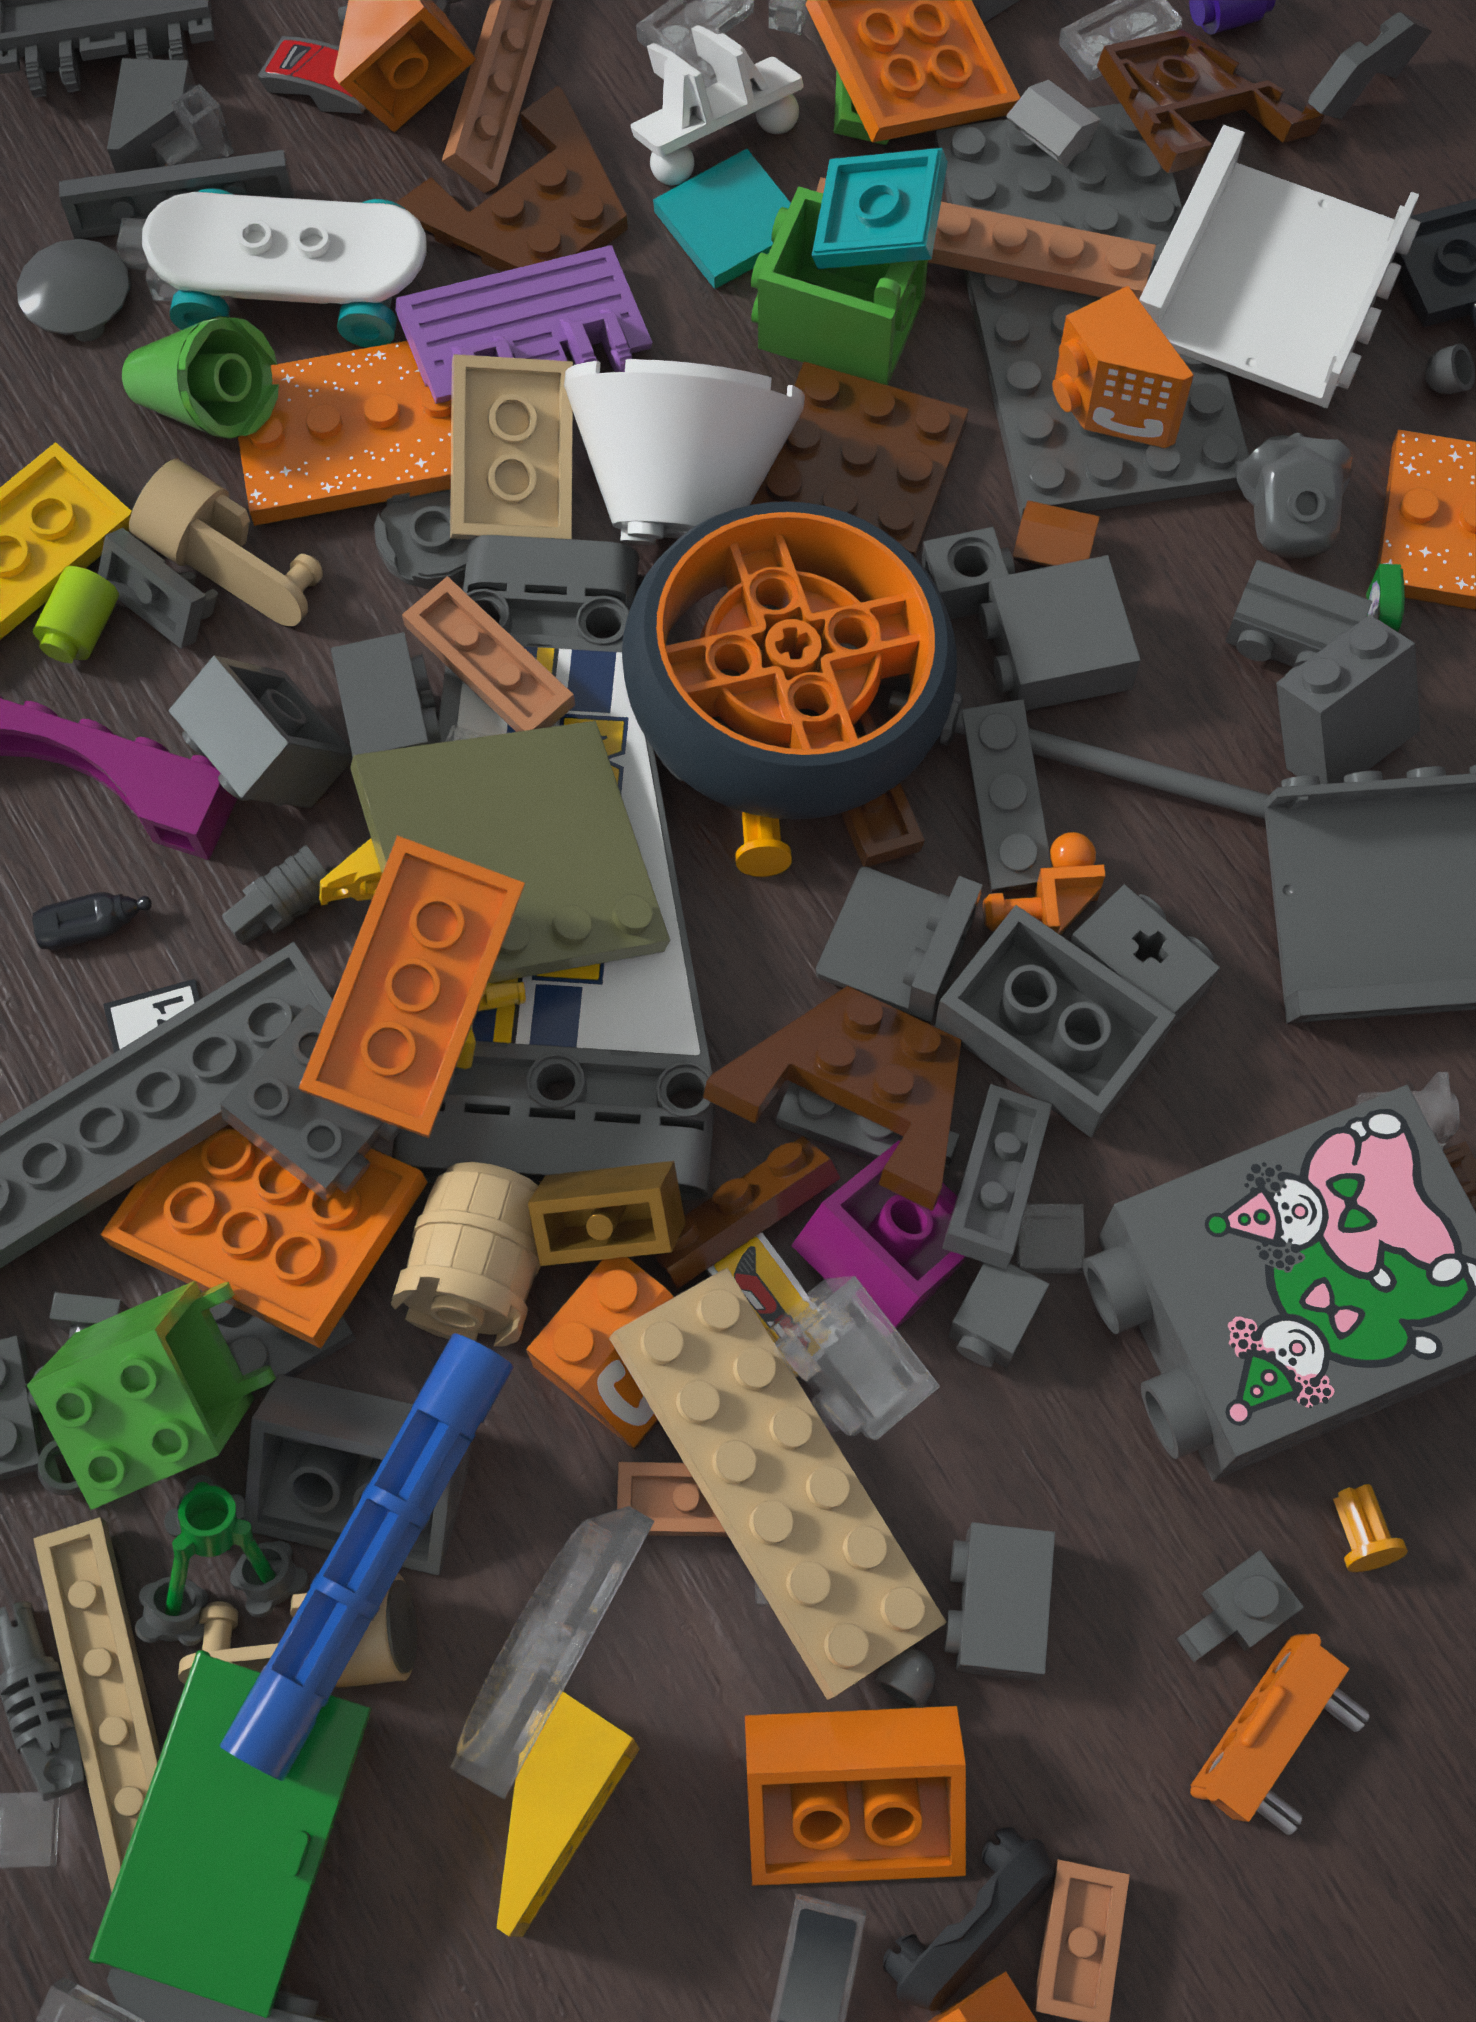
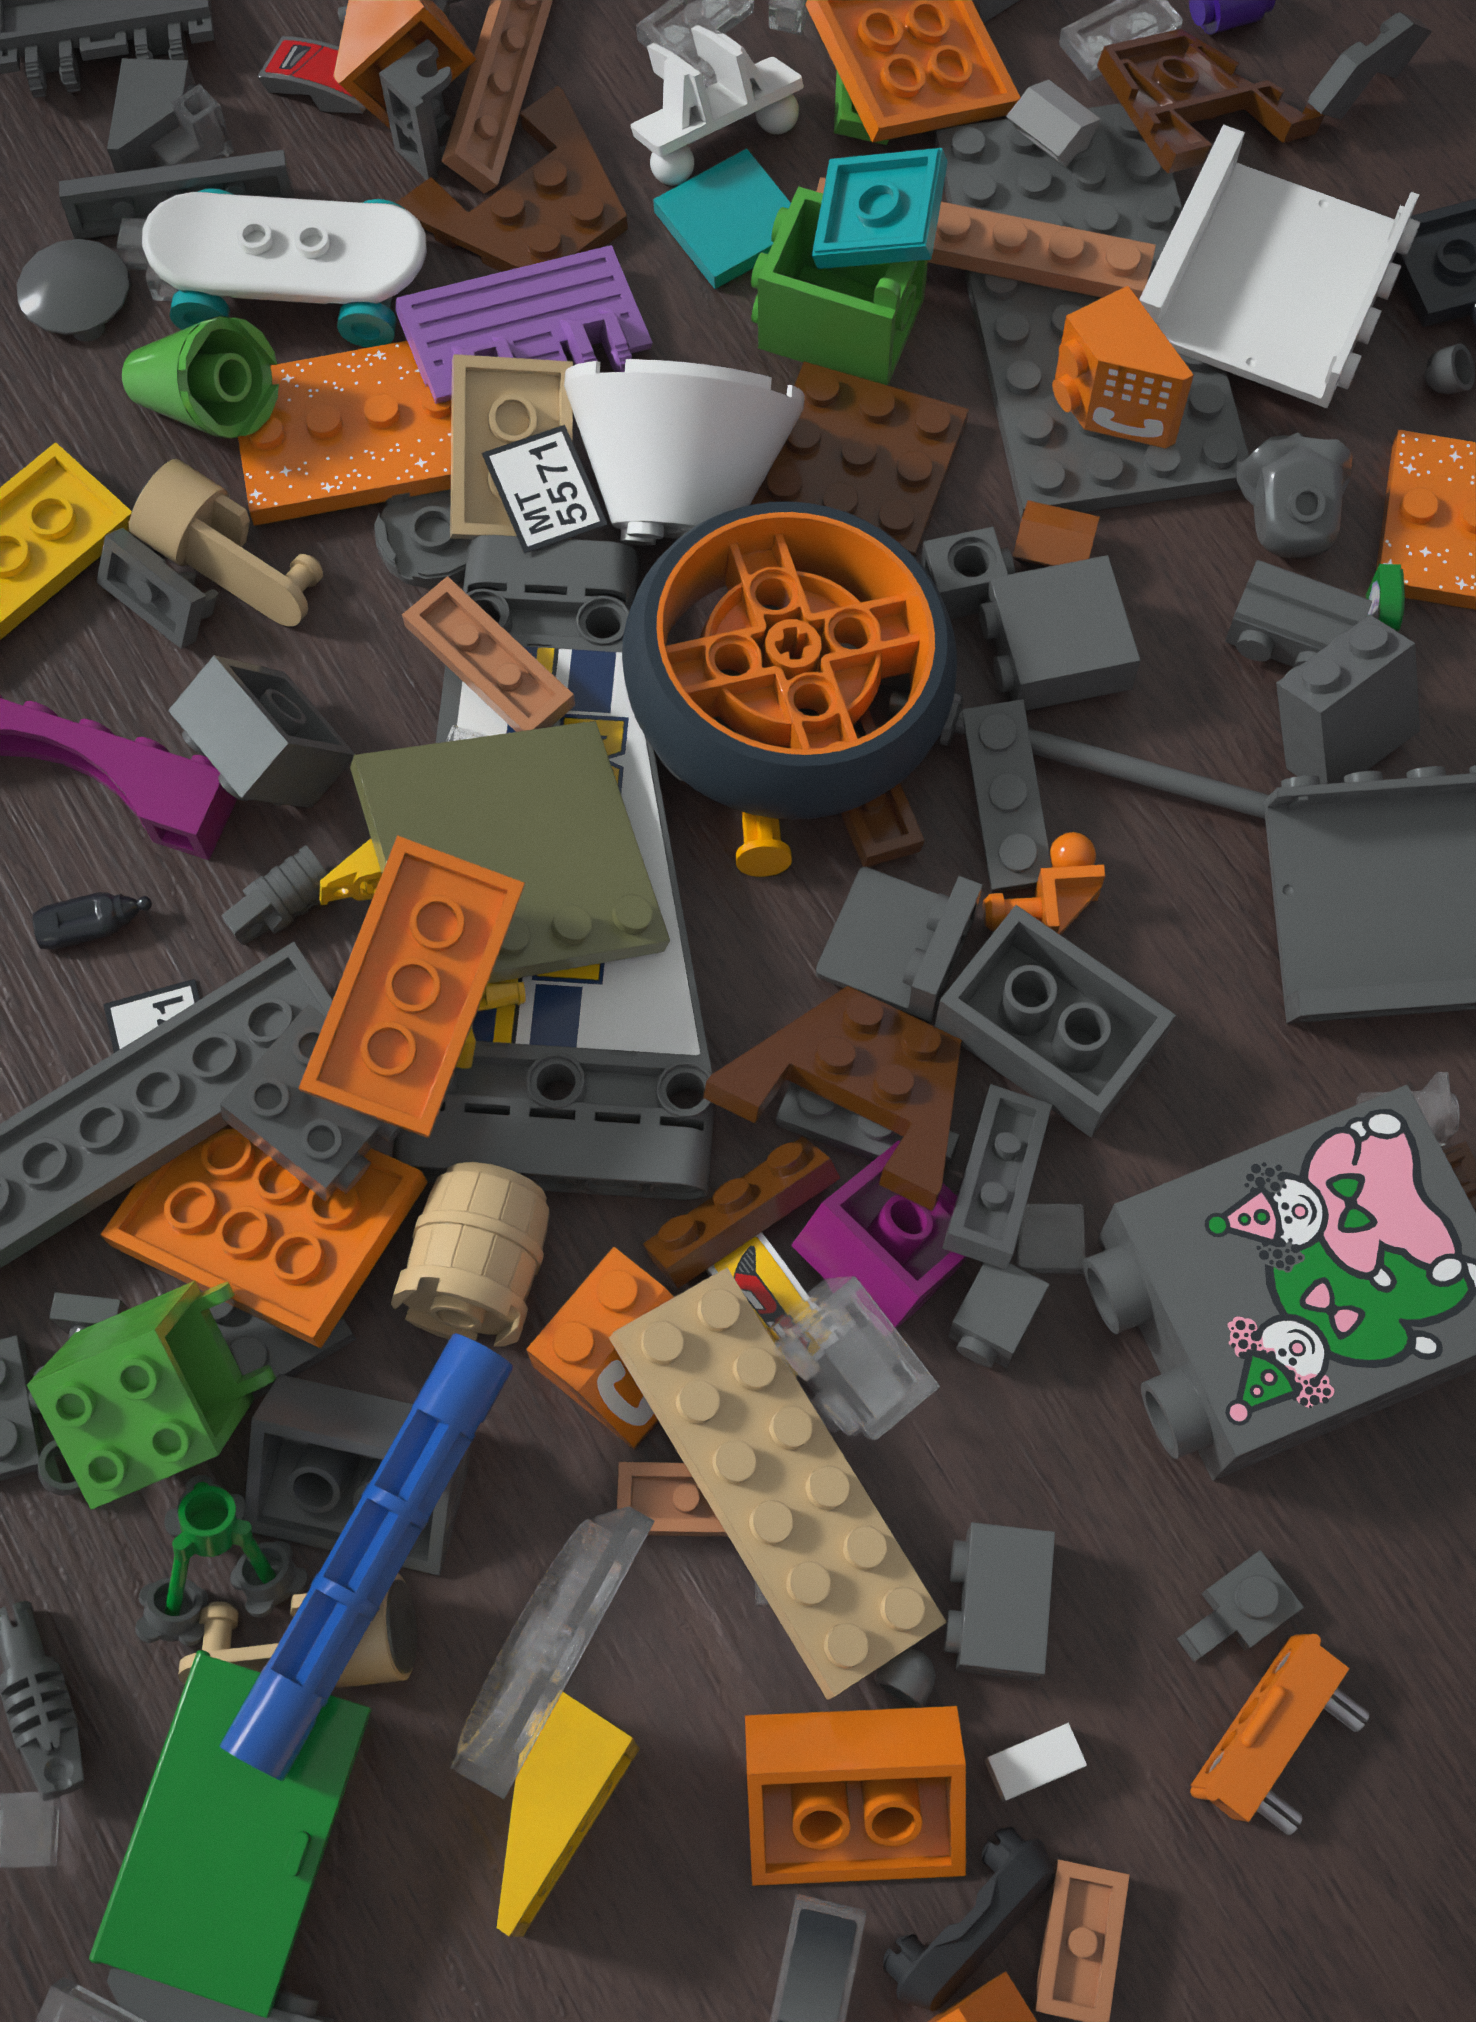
lime brick [33,566,119,663] -> none
tan plate [33,1517,161,1892] -> none
dark grey brick [330,632,442,756] -> none
pearl gold brick [528,1161,686,1266] -> none
dark grey brick [1070,884,1220,1029] -> none
light orange piece [1333,1484,1408,1572] -> none
none -> dark grey hinge [379,39,452,180]
none -> white sticker [482,425,608,554]
none -> white piece [984,1723,1087,1802]

